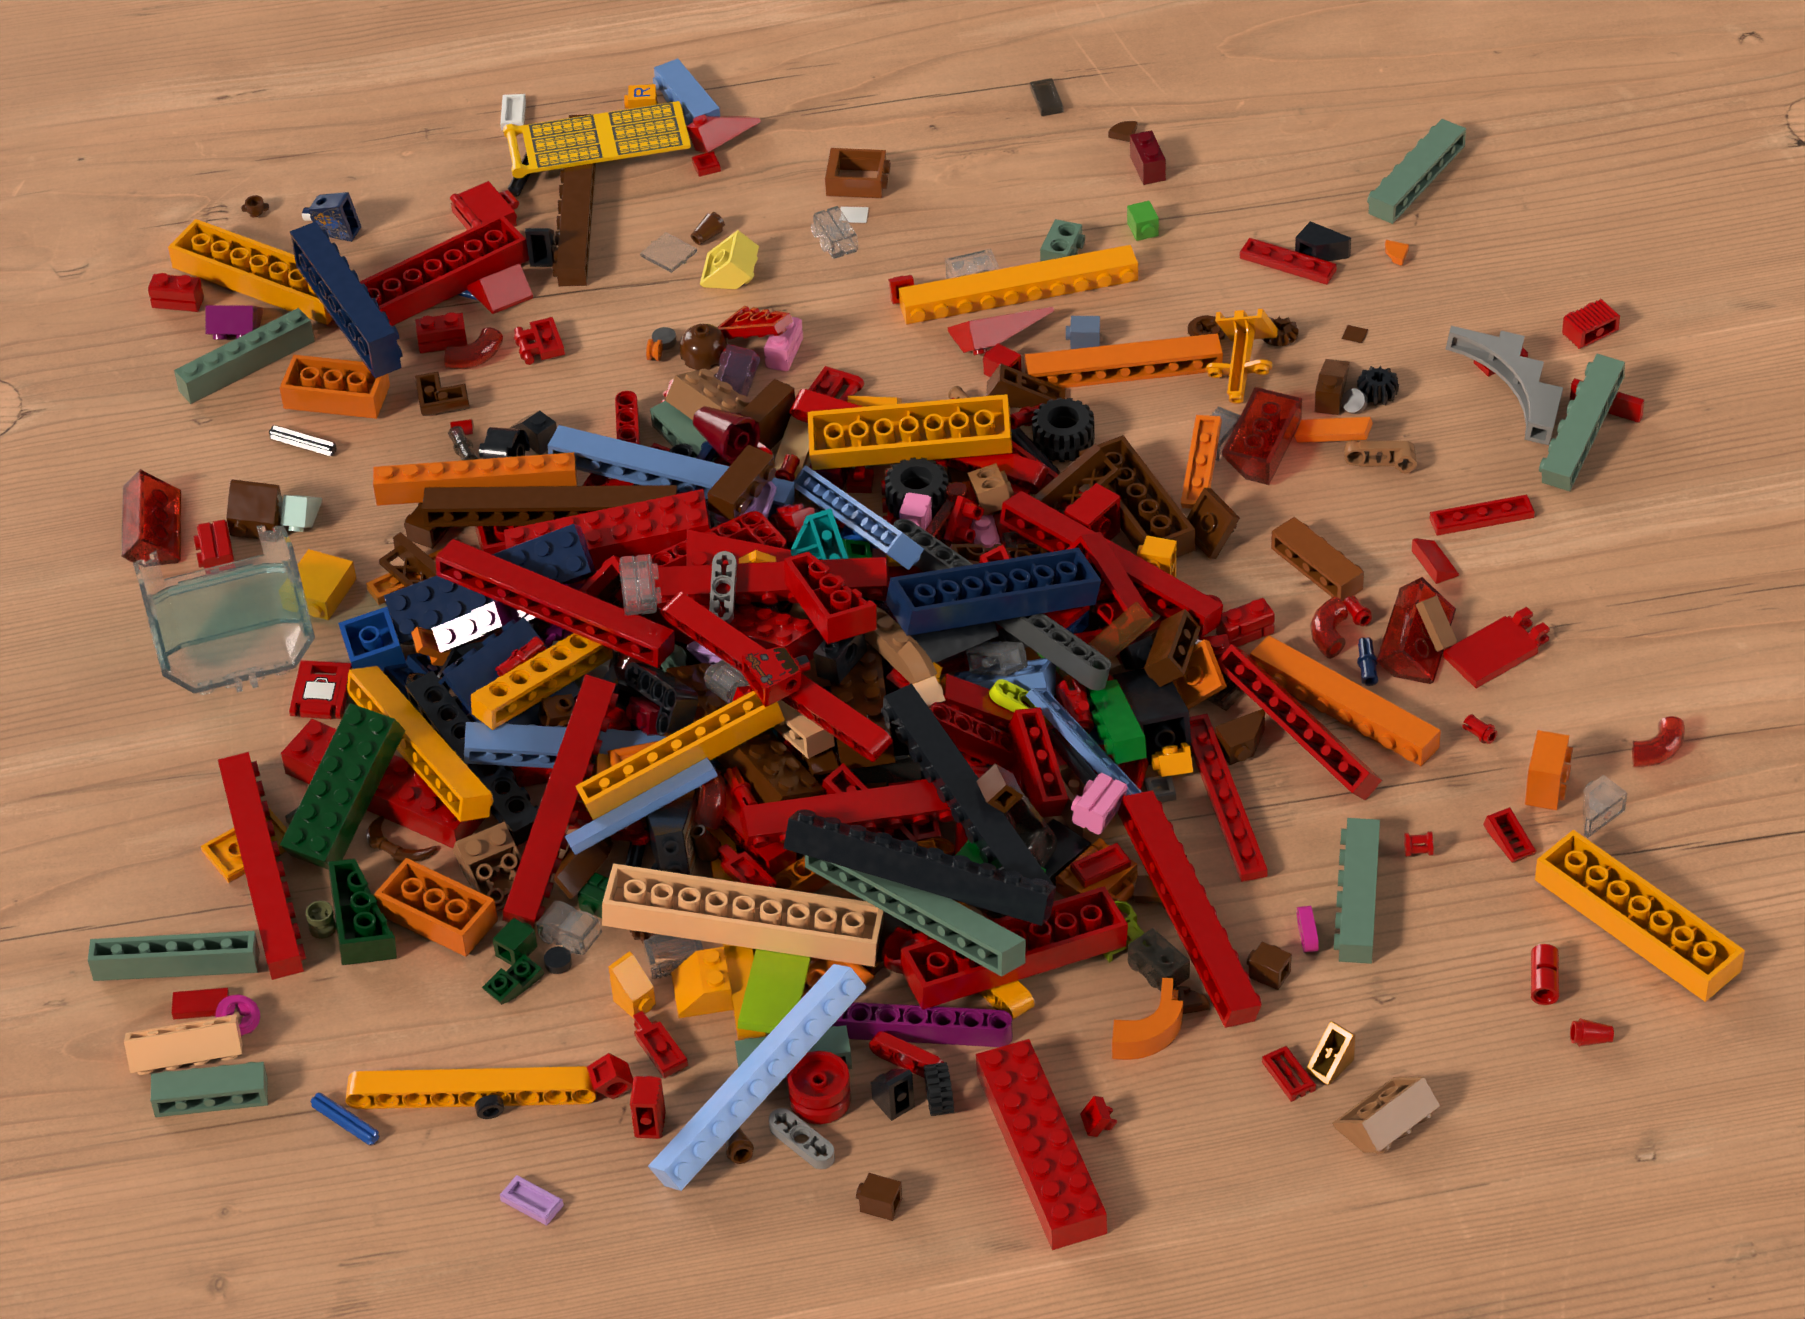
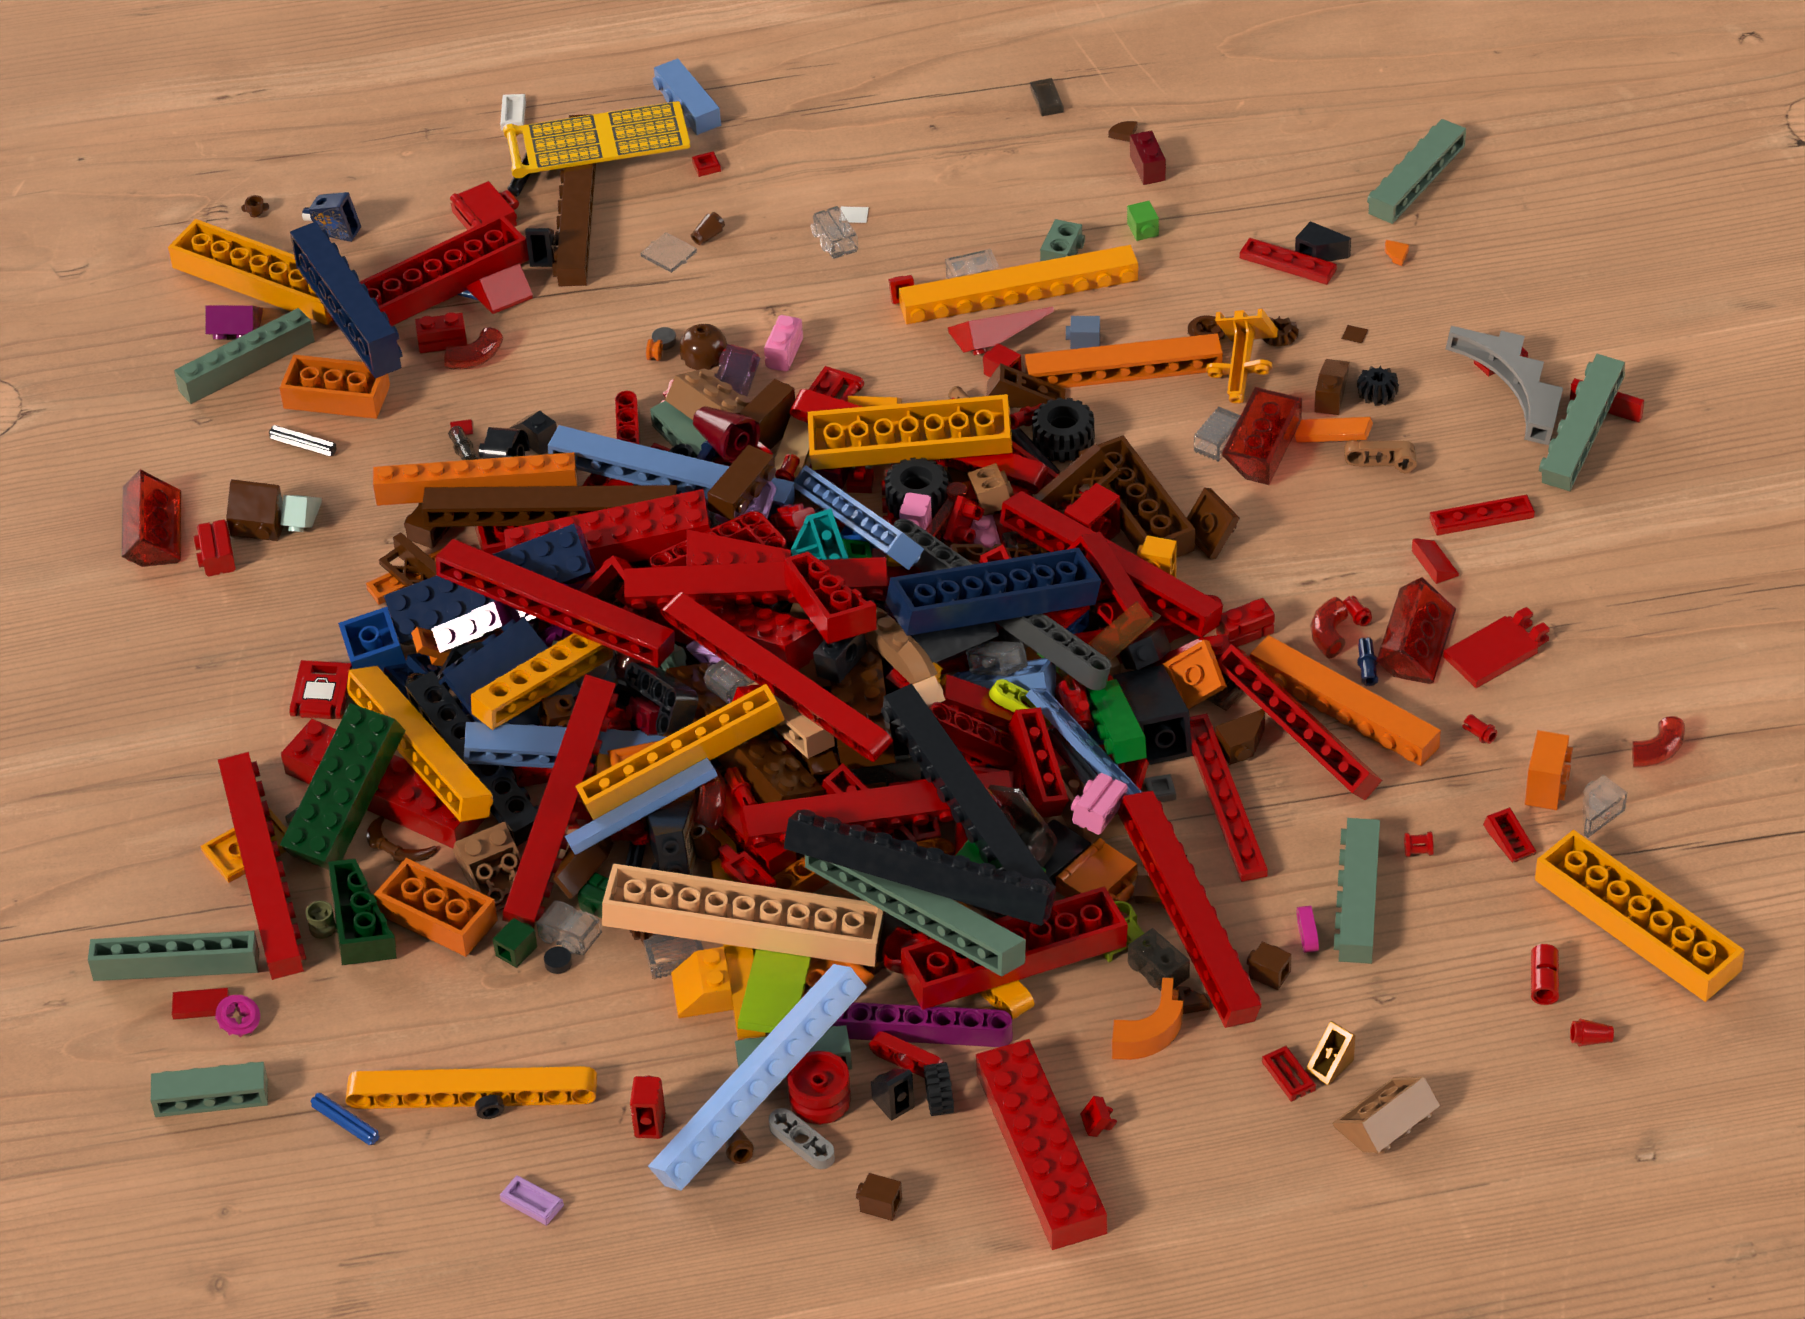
light nougat brick [124,1014,243,1075] -> none
windscreen [133,526,315,695] -> none
red brick [148,273,204,312] -> none
light orange brick [280,549,357,620] -> none
reddish brown brick [415,371,470,416] -> none
dark green slope [482,954,545,1005] -> none
red pin [495,636,546,677] -> none
red plate [514,317,565,365] -> none
red brick [587,1053,633,1100] -> none
light orange slope [608,951,656,1018] -> none
clear brick [619,554,662,615] -> none
light orange brick [624,84,658,109] -> none
red hinge [633,1011,688,1078] -> none
slope [686,115,761,153] -> none
light yellow slope [700,230,759,289] -> none
light grey beam [709,551,737,624] -> none
red wing [717,306,794,340] -> none
light orange tile [739,550,776,563] -> none
red torso [742,646,810,707] -> none
dark orange window [825,148,891,198] -> none
reddish brown brick [976,763,1024,813] -> none
red tile [1070,843,1131,888] -> none
reddish brown brick [1144,609,1201,687] -> none
light orange brick [1151,742,1193,777] -> none
orange plate [1180,415,1222,509] -> none
dark orange brick [1271,517,1364,604] -> none
flat silver tile [1341,388,1368,414] -> none
medium nougat tile [1416,596,1458,652] -> none
red brick [1562,298,1620,349] -> none

